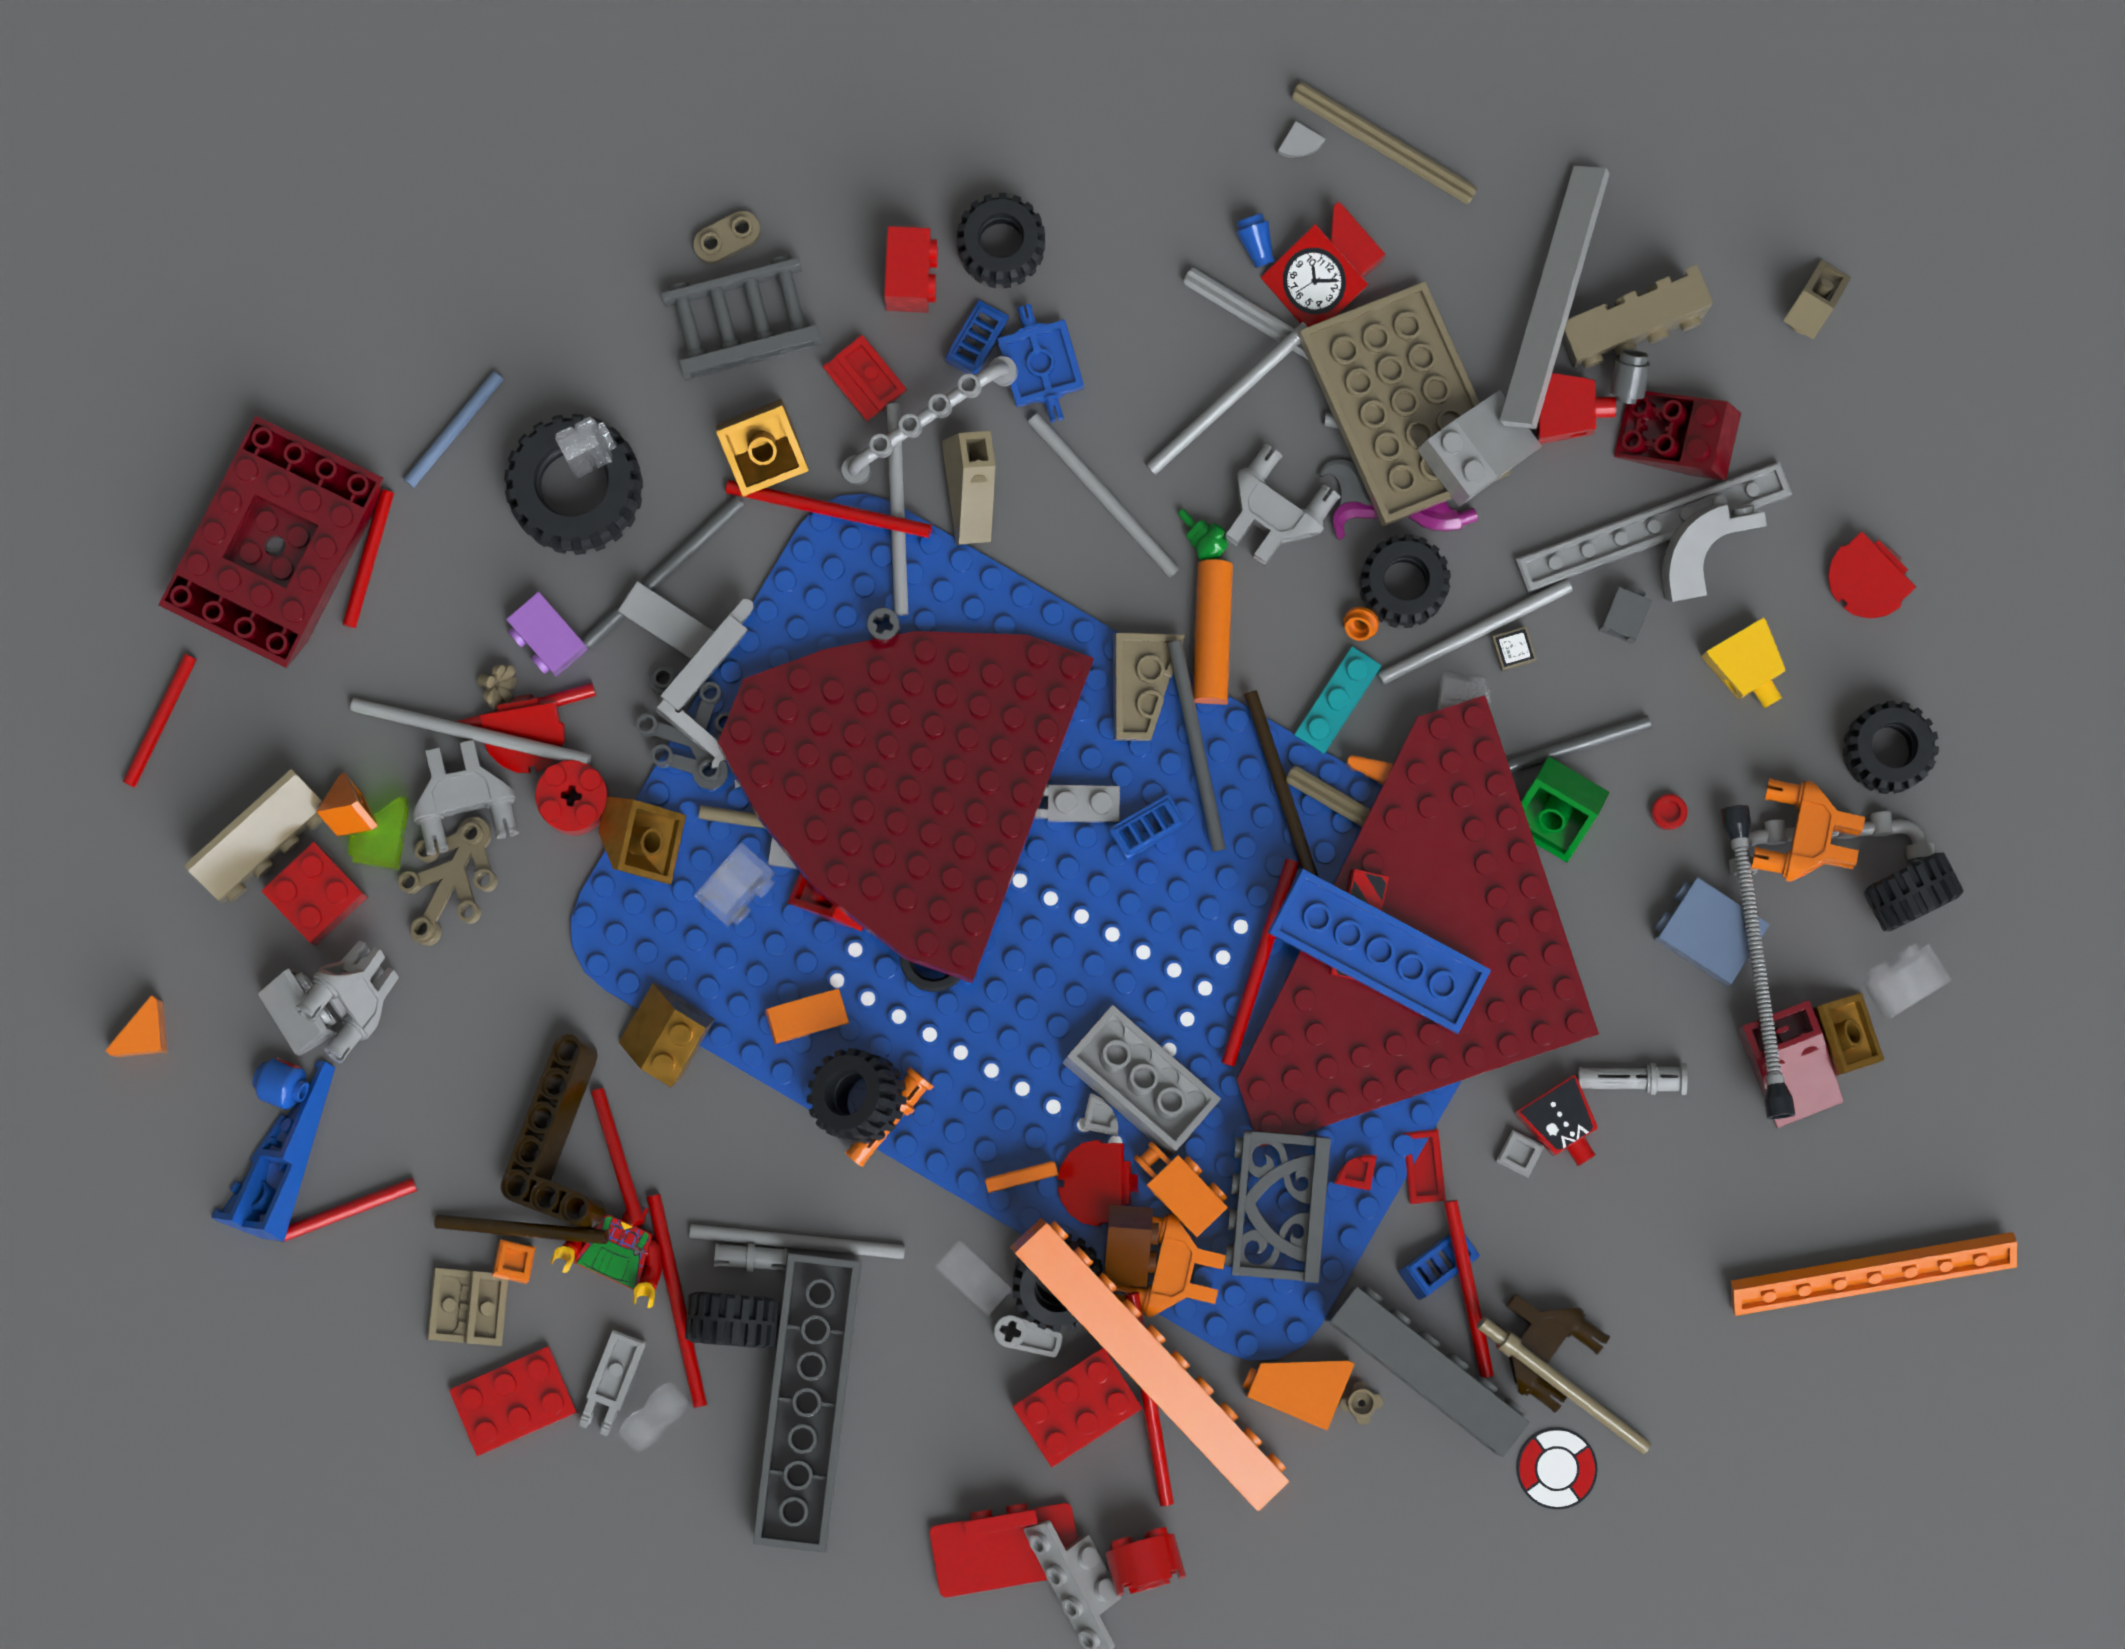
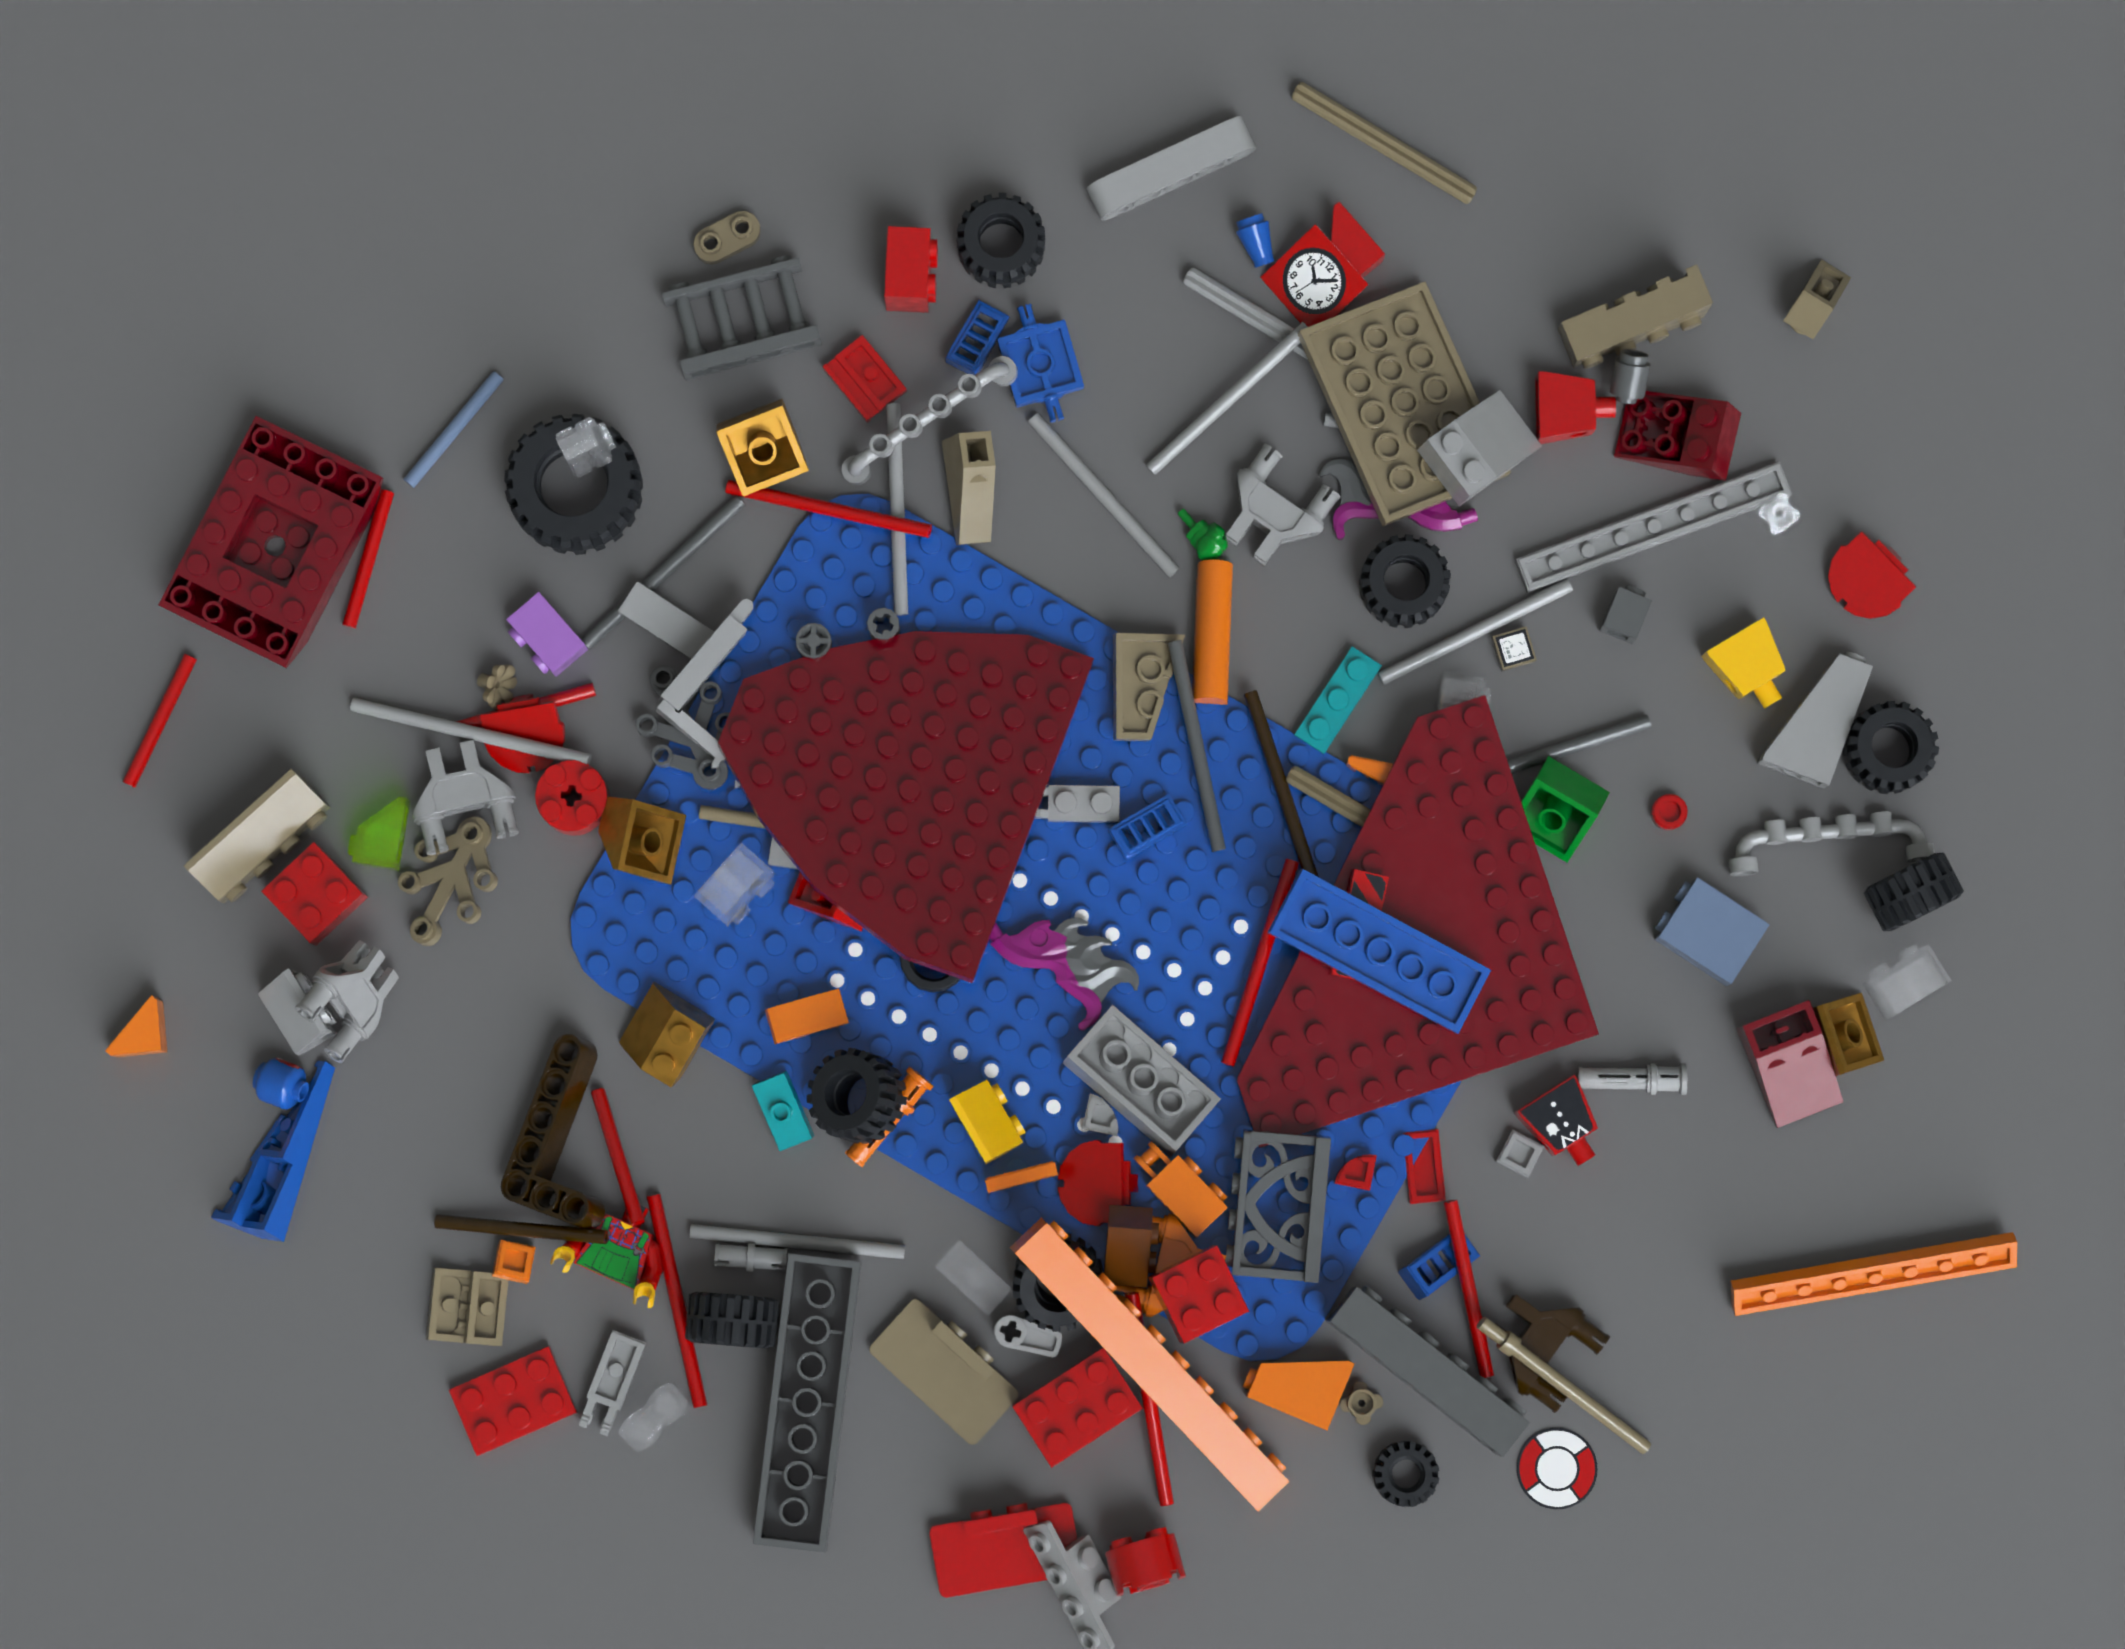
red bar [282,1177,418,1243] -> none
orange slope [316,772,378,836] -> none
light grey tile [1277,121,1326,158] -> none
orange plate [1343,607,1379,641] -> none
light grey tile [1500,166,1610,429] -> none
light grey arch [1662,503,1767,602] -> none
light grey hose [1721,805,1795,1120] -> none
orange connector [1751,778,1865,882] -> none
none -> teal plate [752,1070,815,1151]
none -> dark grey wheel [796,623,832,659]
none -> dark tan bracket [869,1299,1019,1445]
none -> yellow slope [949,1080,1026,1165]
none -> piece [990,918,1139,1031]
none -> light grey beam [1086,116,1257,221]
none -> red brick [1148,1245,1249,1344]
none -> black tyre [1373,1441,1439,1507]
none -> light grey slope [1757,652,1873,789]
none -> clear plate [1758,492,1800,535]

